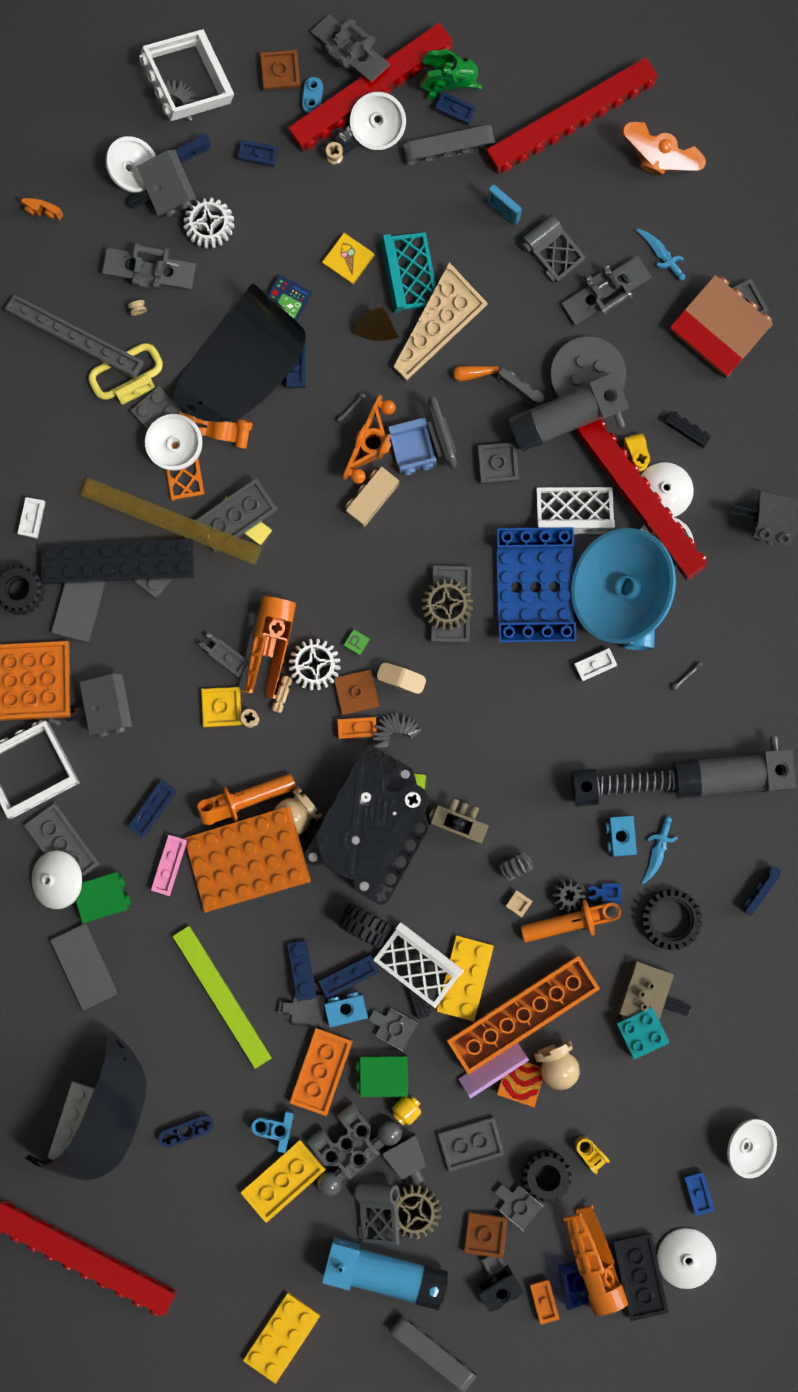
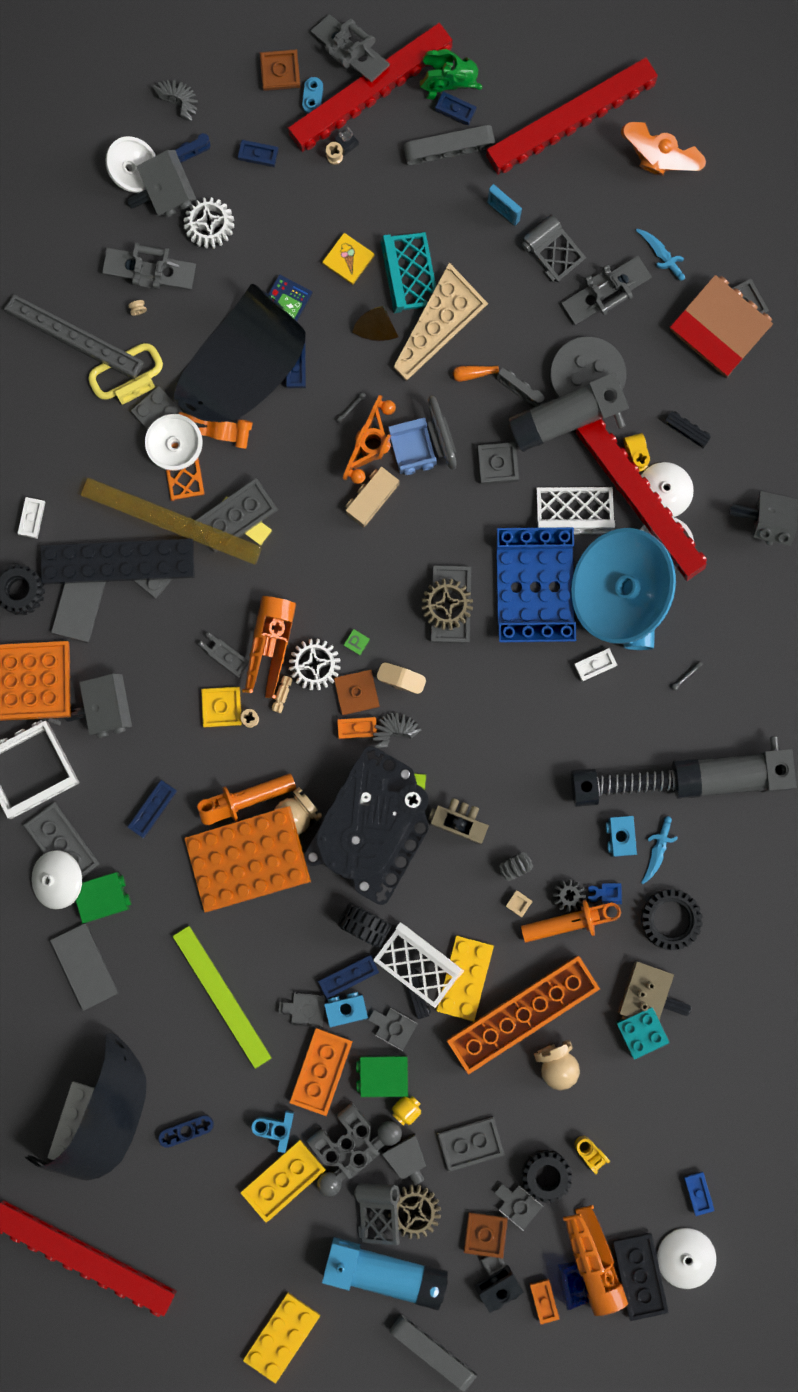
orange slope [21,198,63,221] -> none
white window [139,29,234,121] -> none
bright pink plate [151,835,187,896] -> none
dark blue plate [287,941,317,1002] -> none
white dish [350,92,406,150] -> none
lavender piece [459,1043,529,1098] -> none
slope [497,1062,543,1107] -> none
white dish [727,1119,777,1178] -> none
dark blue plate [743,867,781,916] -> none

